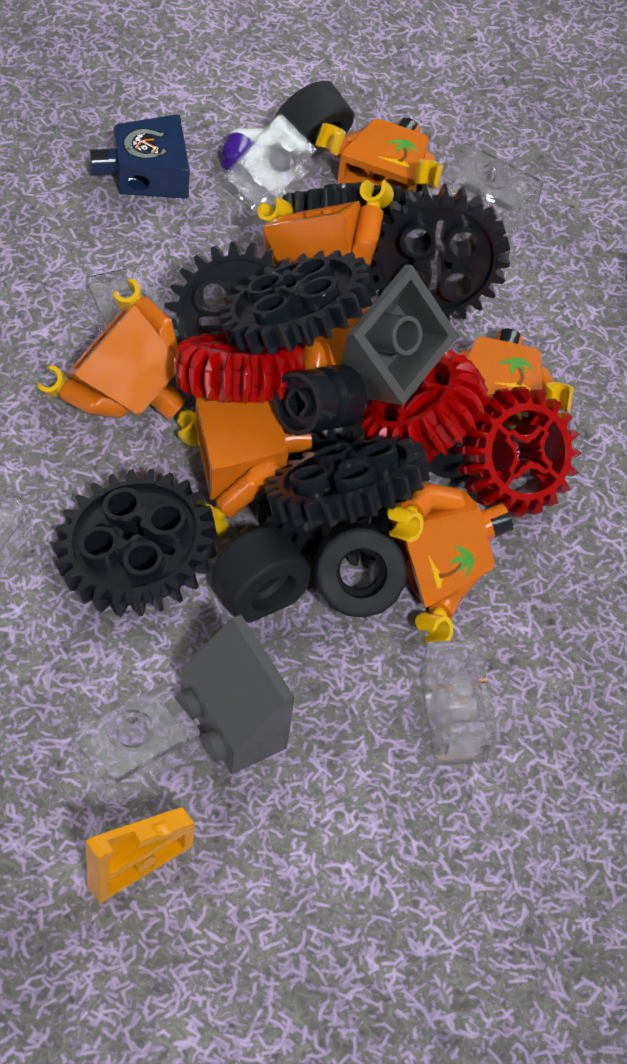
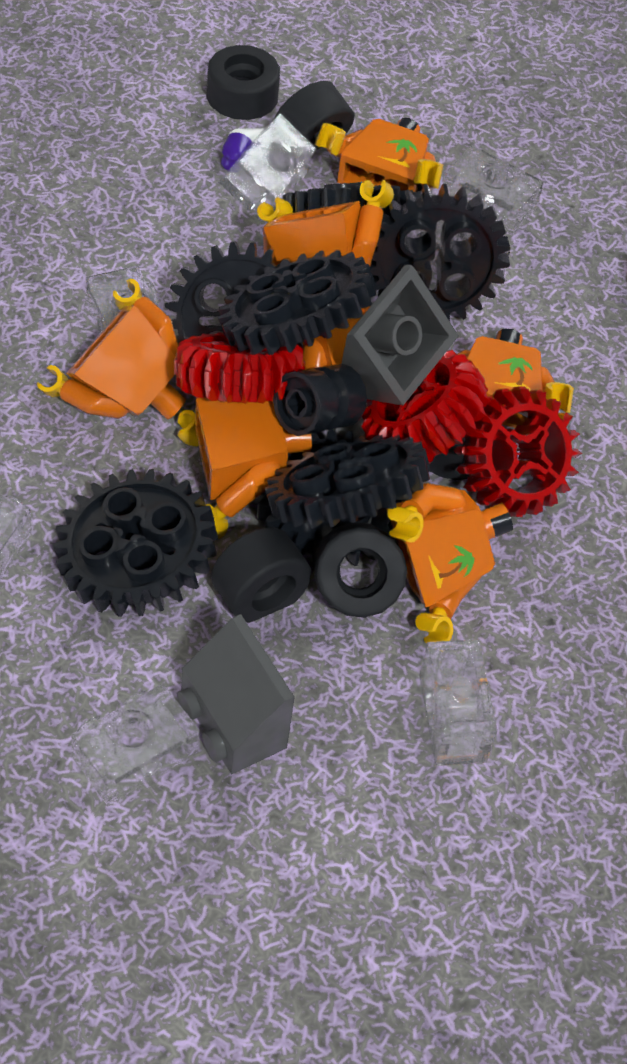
light orange wing [86,807,195,904] -> none
dark blue torso [90,114,190,198] -> none
none -> black tyre [206,45,280,120]

